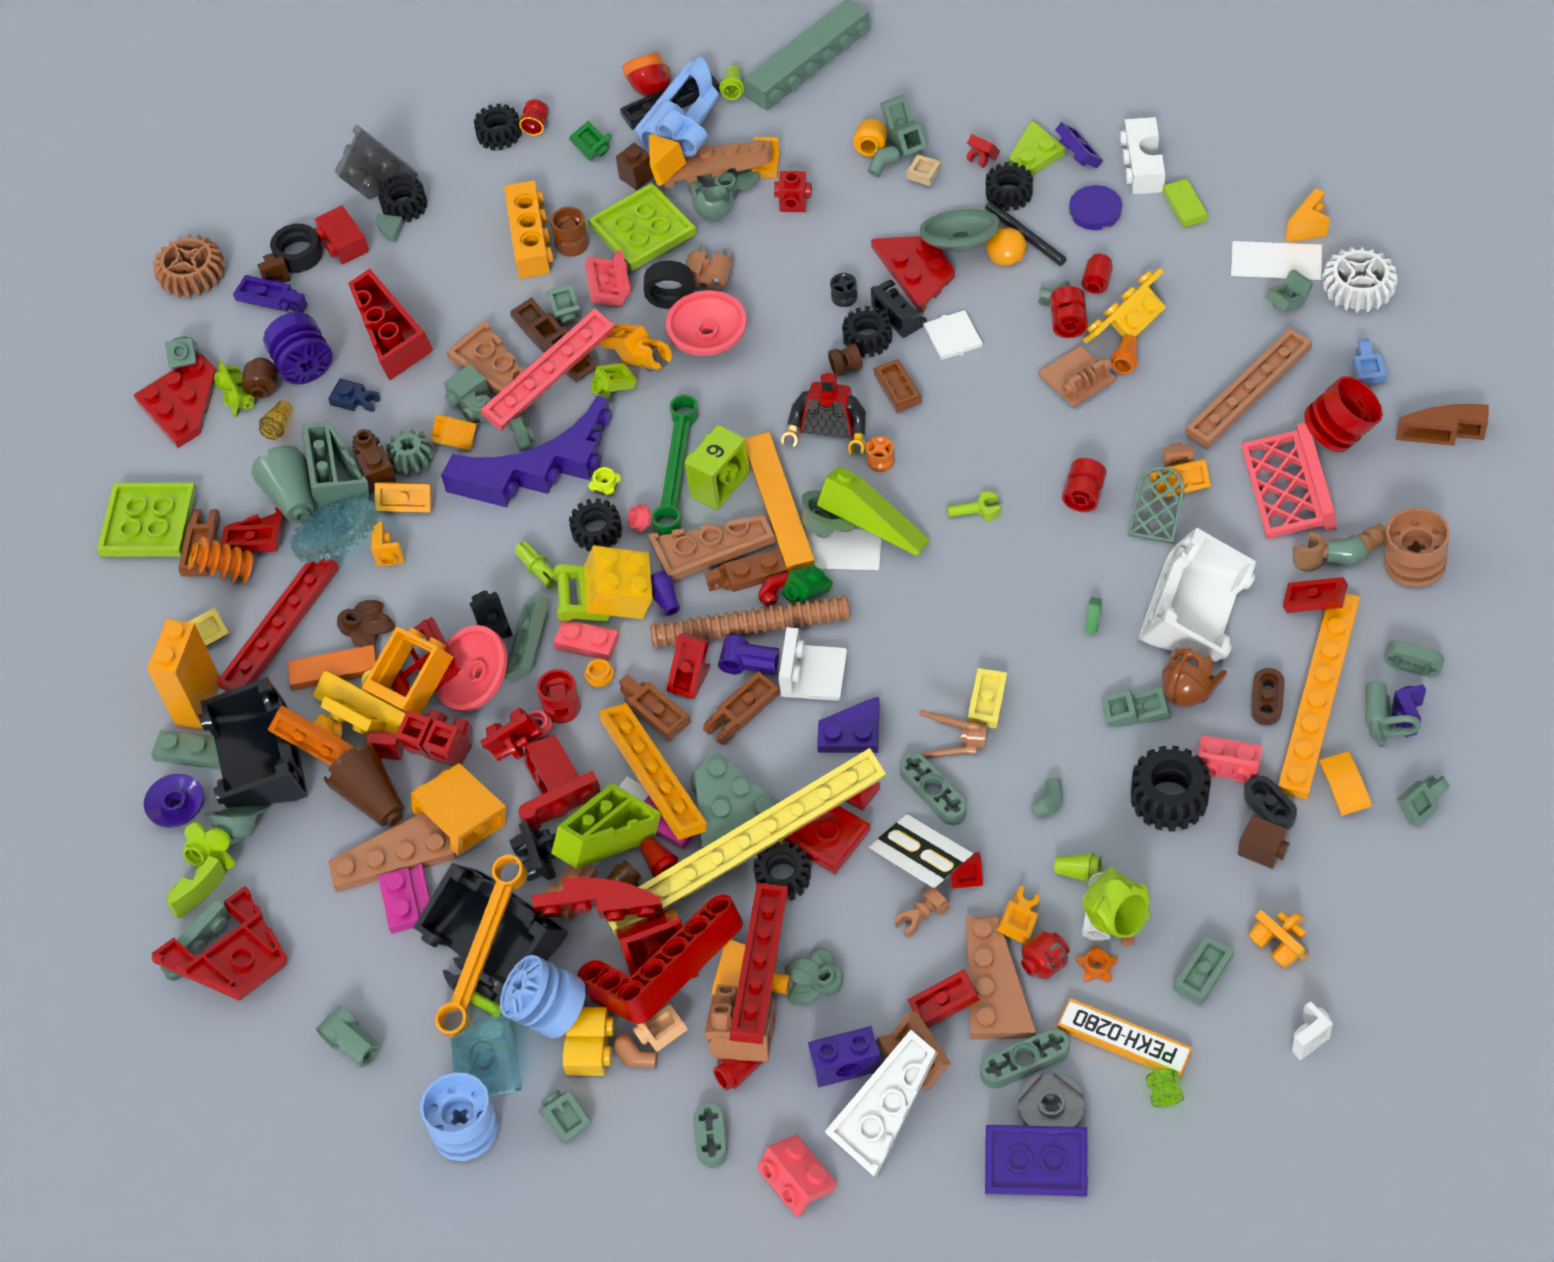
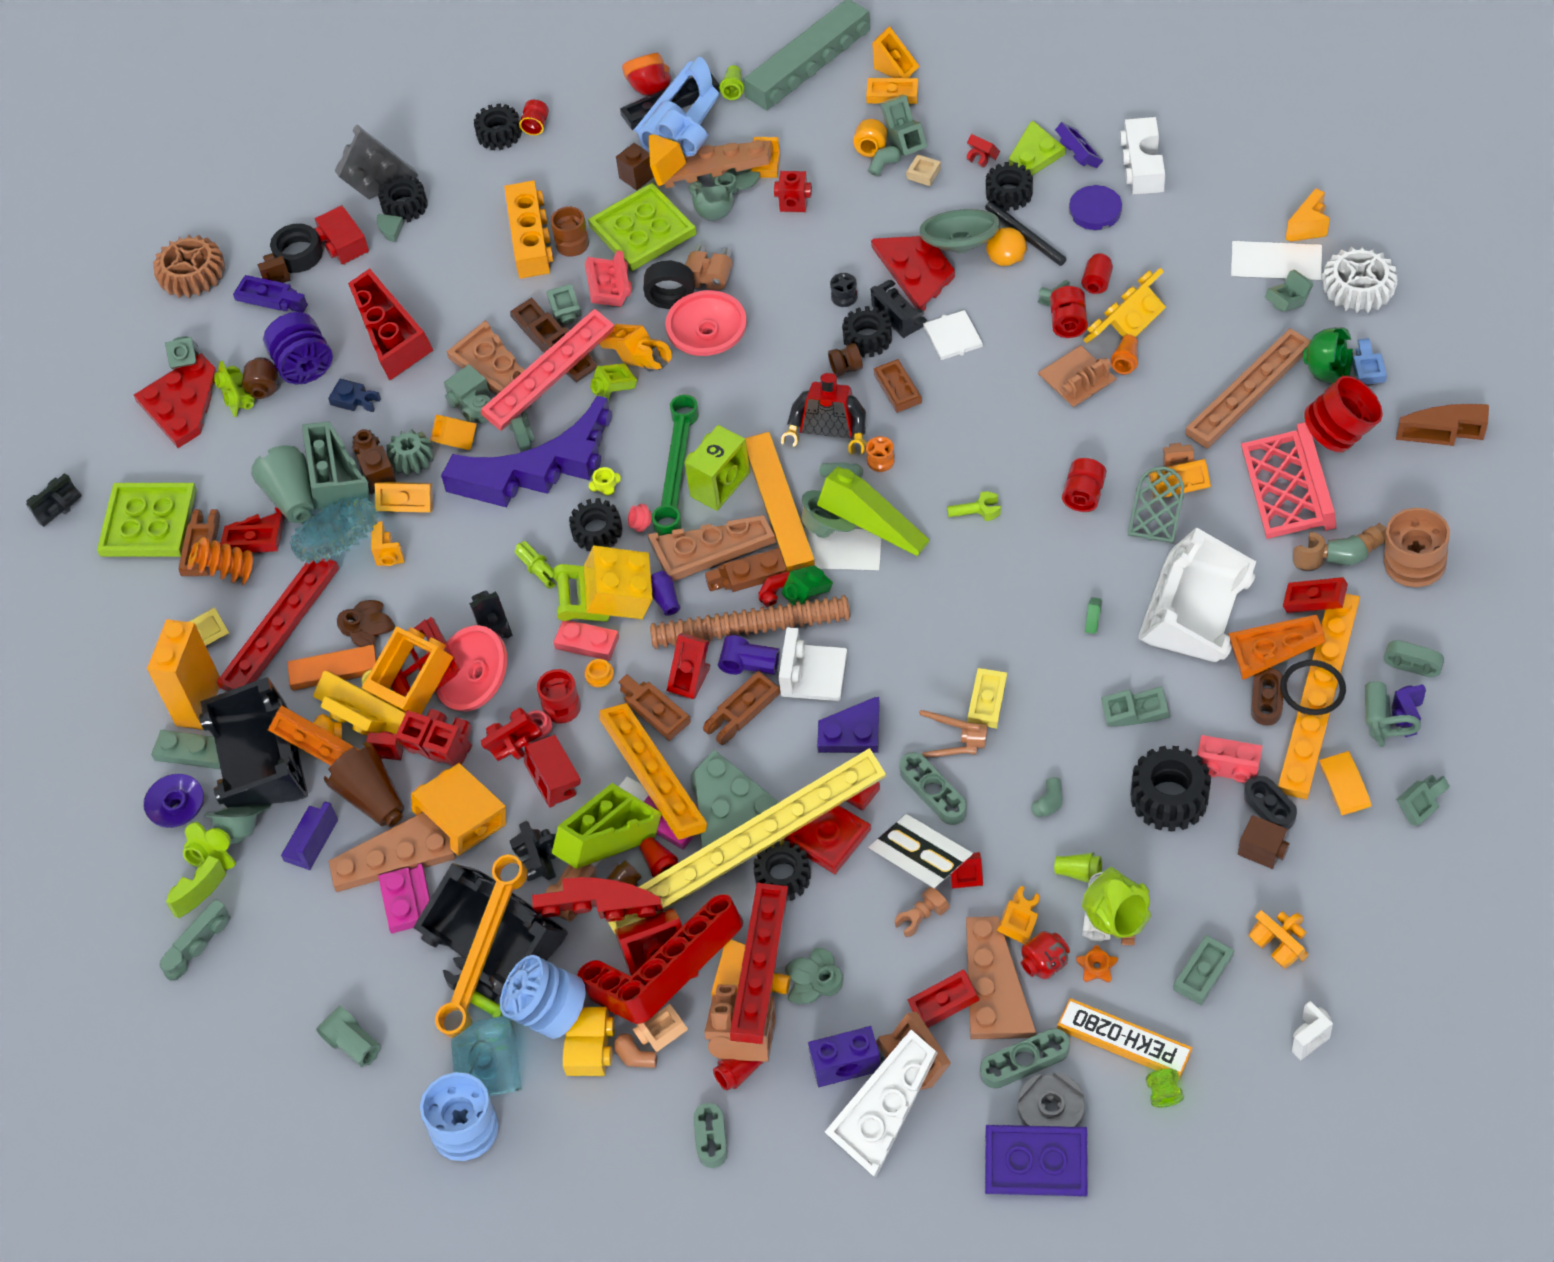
red wing [152,886,287,1001] -> none
clear yellow cone [259,400,292,440] -> none
sand green plate [504,595,550,681] -> none
red plate [518,771,601,829] -> none
sand green bracket [539,1090,591,1143] -> none
green bracket [569,120,612,161] -> none
coral bracket [757,1134,837,1216] -> none
lime tile [1162,178,1208,228] -> none
dark orange helmet [1162,647,1227,707] -> none
none -> black hips [26,473,82,527]
none -> dark purple panel [281,801,338,870]
none -> sand green arm [819,462,863,478]
none -> light orange plate [866,78,919,104]
none -> light orange slope [872,26,920,78]
none -> orange wing [1228,614,1325,680]
none -> black tyre [1280,660,1346,715]
none -> green cylinder [1303,327,1353,384]

